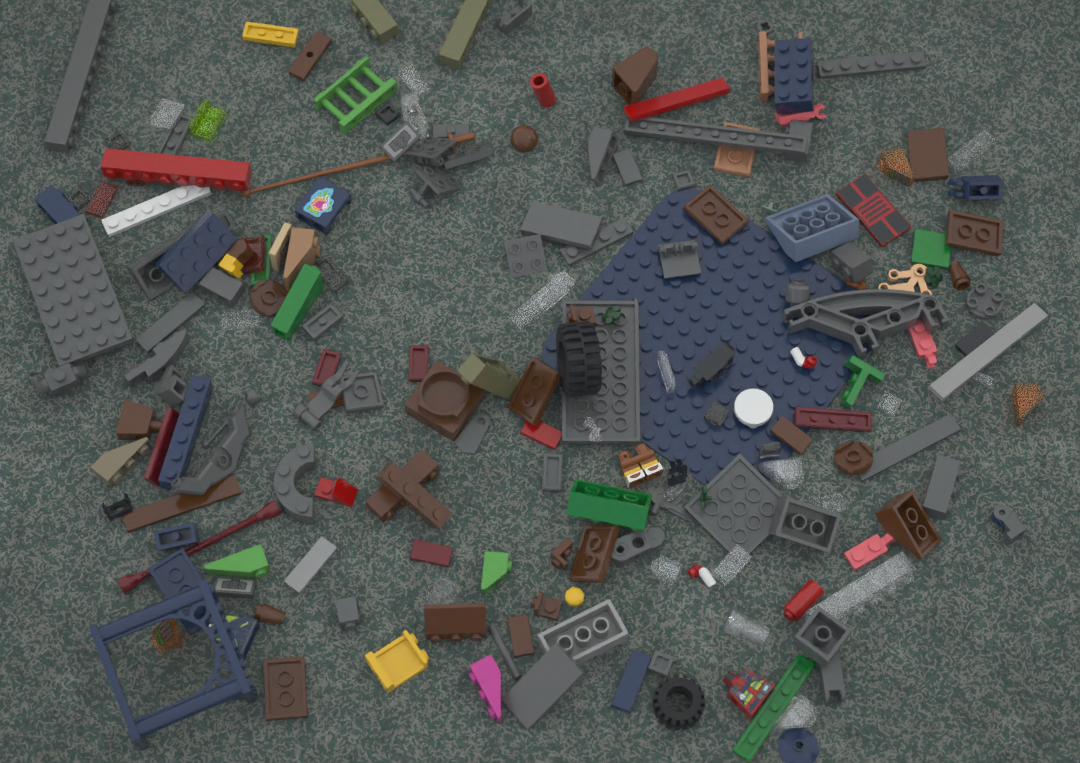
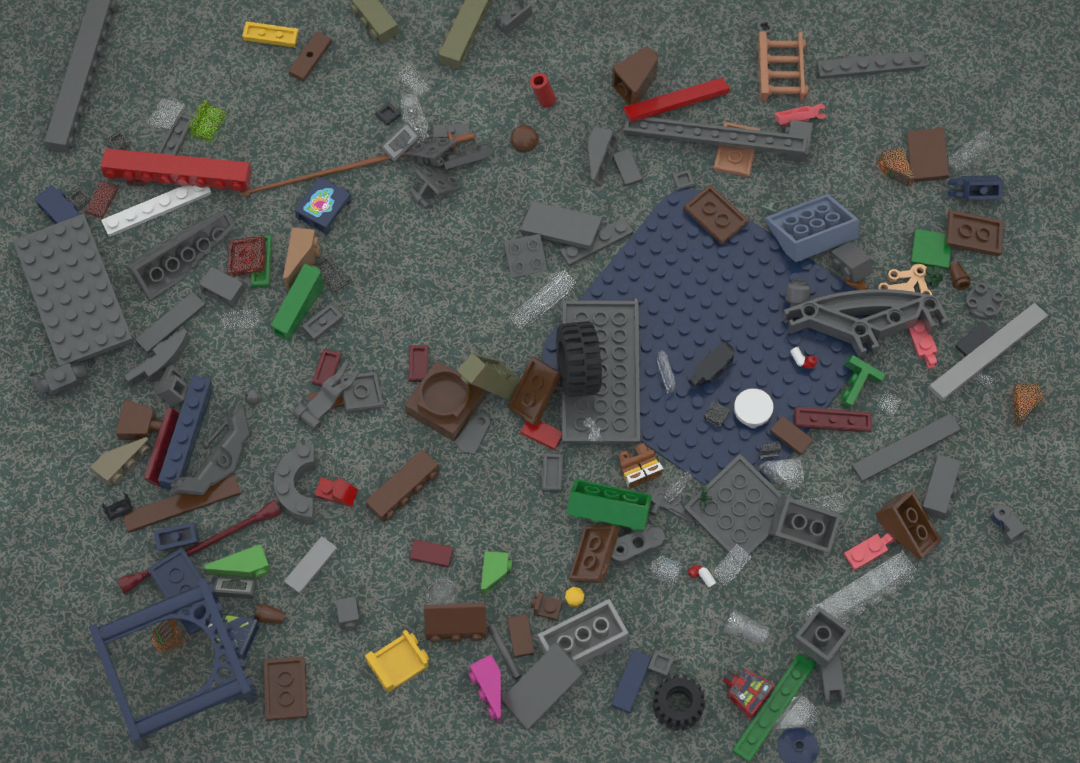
dark blue brick [155,212,238,293] -> none
leg [218,240,253,279] -> none
reddish brown tile [250,279,287,317] -> none
tan tile [269,222,292,272] -> none
bright green fence [314,56,397,135] -> none
reddish brown brick [375,462,452,529] -> none
reddish brown bracket [551,537,573,571] -> none
reddish brown bracket [567,304,596,326] -> none
dark green plant [602,306,621,325] -> none
dark grey hinge [658,240,701,279] -> none
black piece [667,459,687,486] -> none
dark blue brick [775,38,814,114] -> none
red brick [783,579,824,622] -> none
reddish brown tile [834,441,873,475] -> none
black tile [836,174,912,248] -> none

